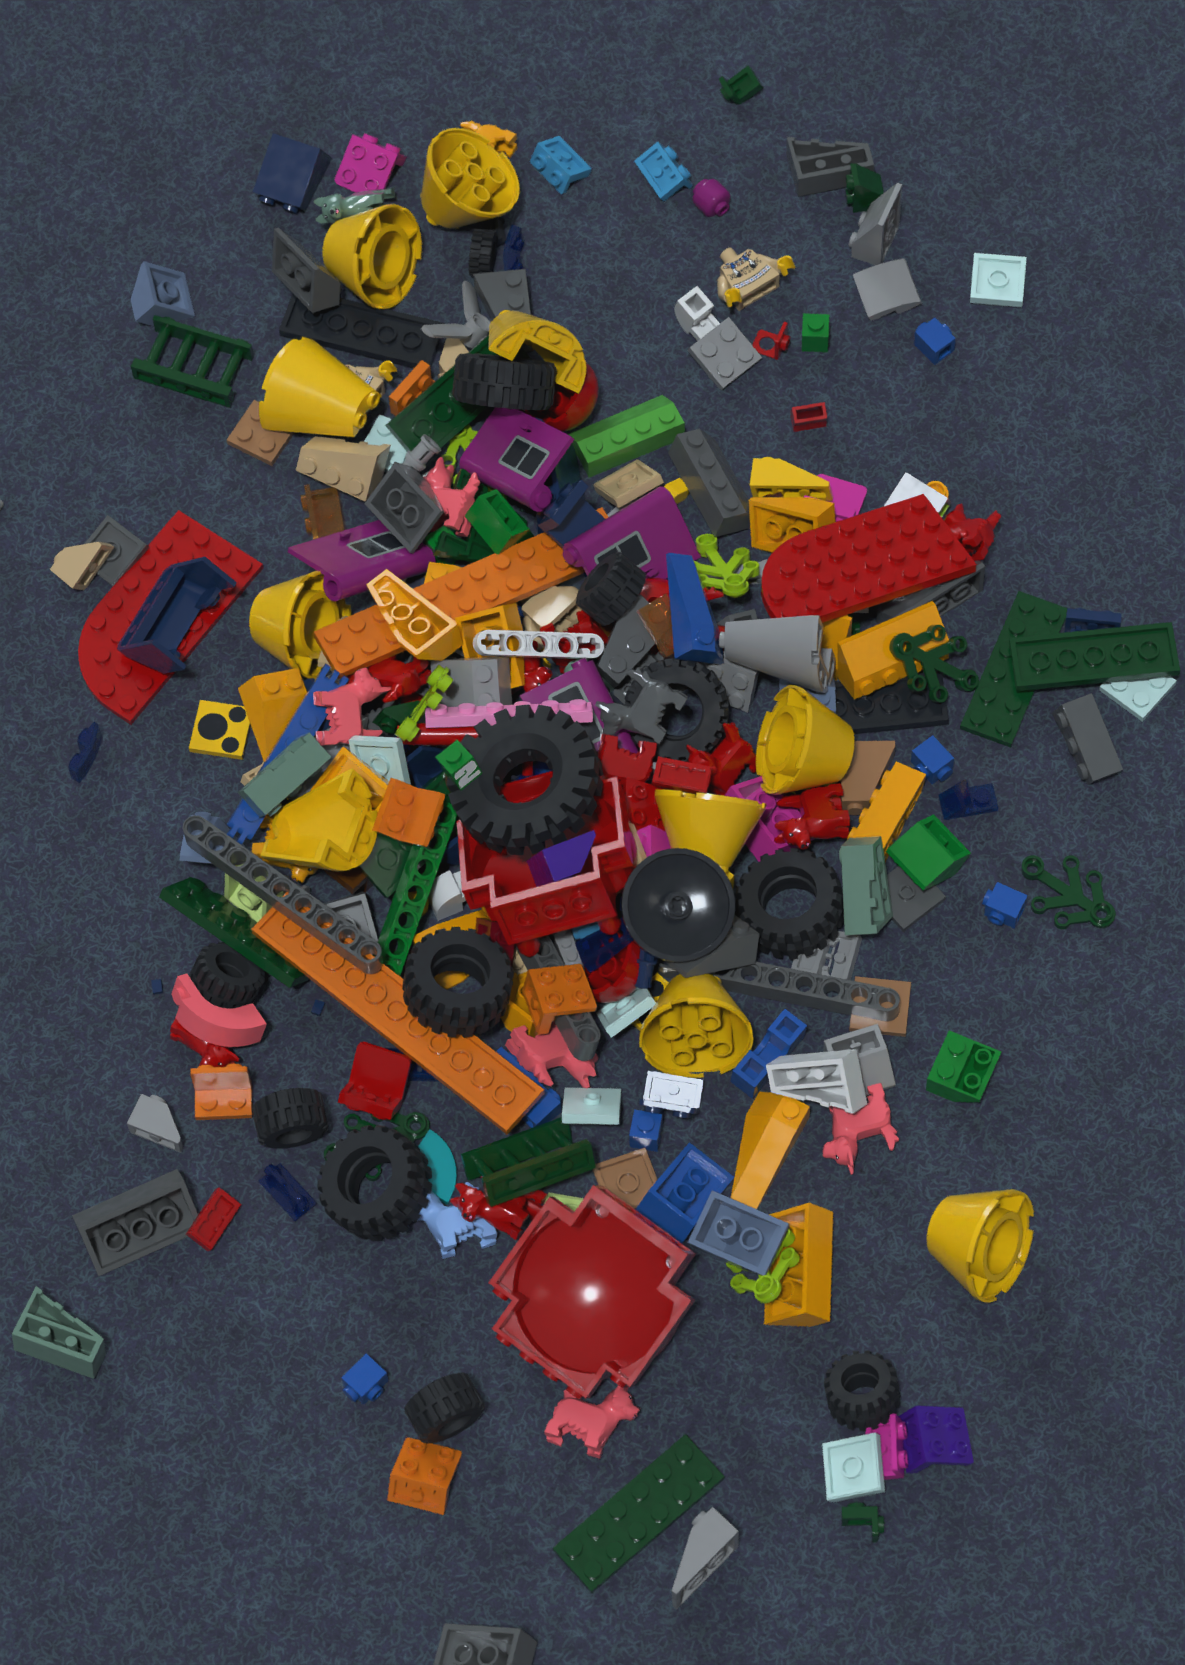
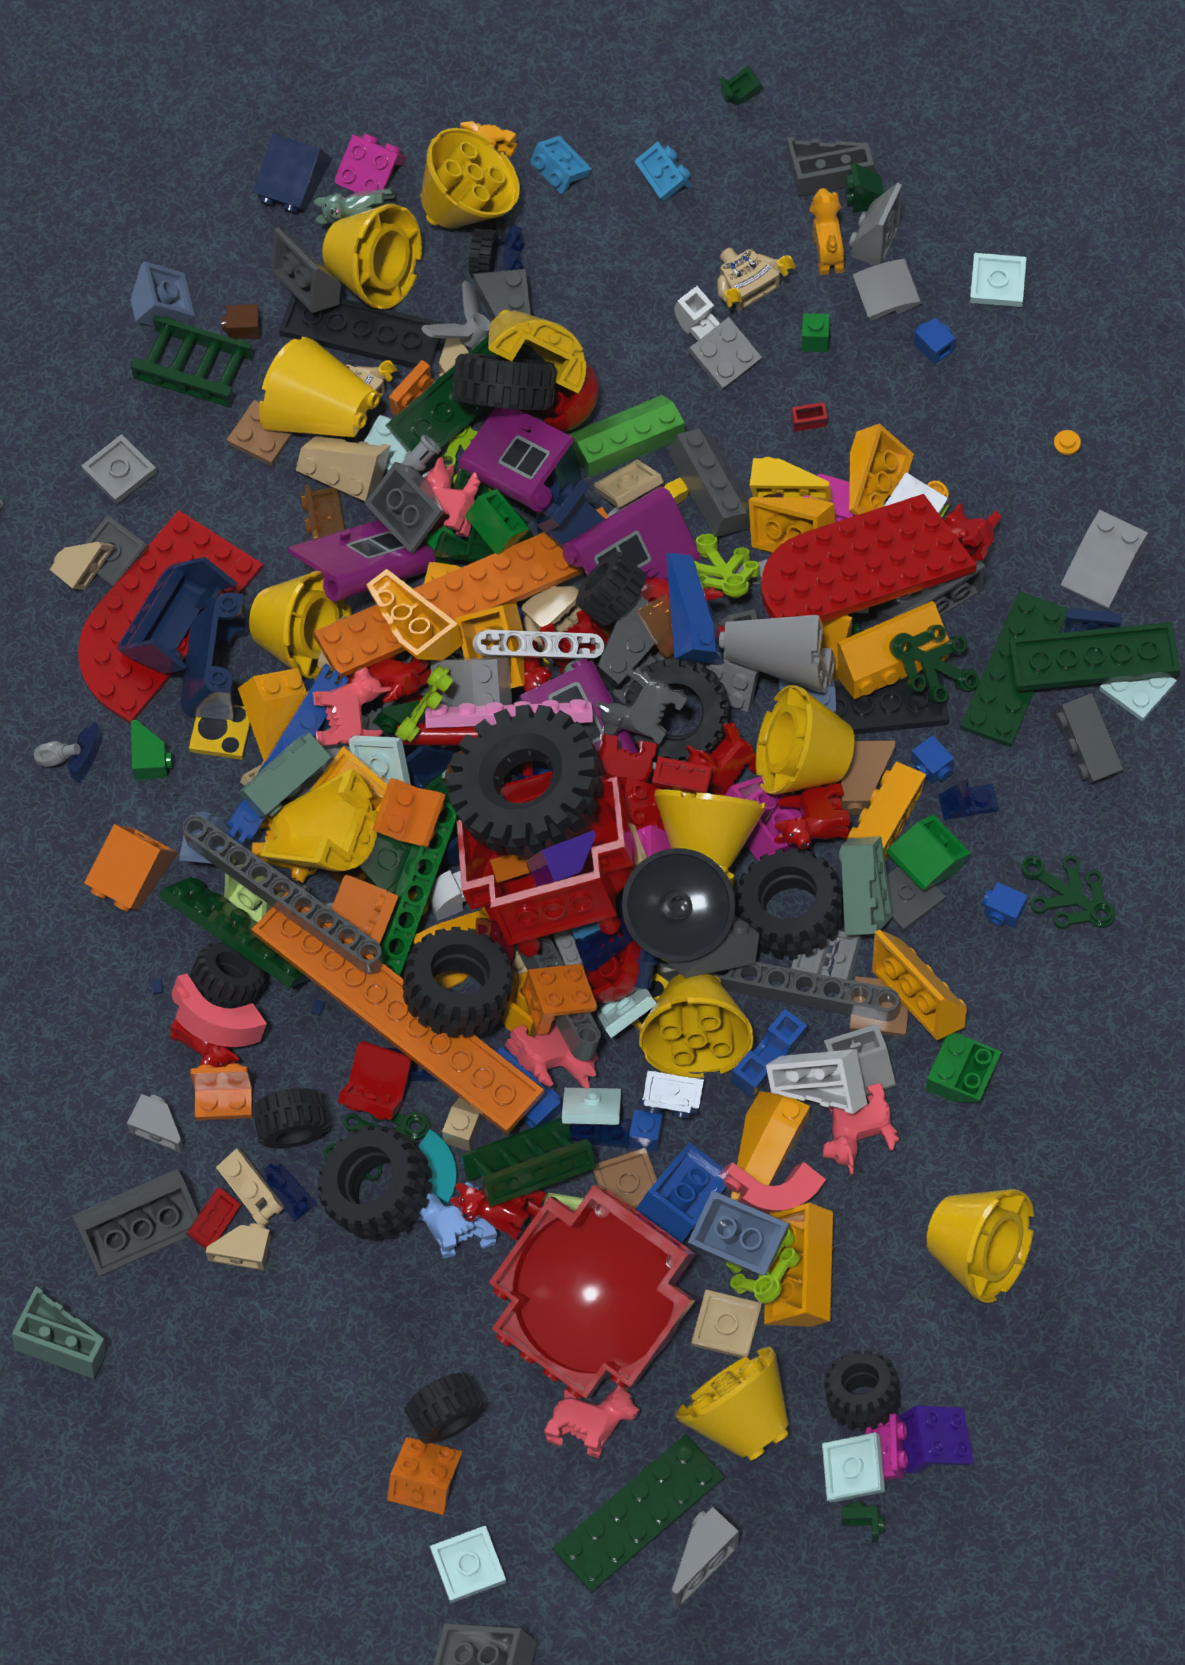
blue brick [341,1354,389,1405] -> none
green brick [435,740,482,791] -> none
magenta head [692,179,731,217] -> none
red bracket [752,322,791,360] -> none
none -> light grey piece [34,741,81,767]
none -> light grey plate [81,434,157,505]
none -> orange slope [84,824,178,912]
none -> green slope [131,720,173,780]
none -> dark blue windscreen [180,593,247,720]
none -> tan slope [206,1223,272,1270]
none -> tan plate [216,1148,285,1226]
none -> reddish brown brick [222,304,260,340]
none -> orange bracket [331,875,398,944]
none -> light aqua plate [430,1526,506,1603]
none -> tan slope [442,1097,484,1151]
none -> orange piece [490,854,530,883]
none -> clear blue slope [570,1118,632,1149]
none -> yellow cone [675,1347,789,1461]
none -> tan tile [691,1290,762,1358]
none -> coral arch [719,1162,826,1214]
none -> light orange animal [810,188,844,275]
none -> light orange wedge [849,424,914,516]
none -> light orange slope [872,930,967,1040]
none -> light orange plate [1054,430,1081,455]
none -> light grey slope [1060,510,1148,609]

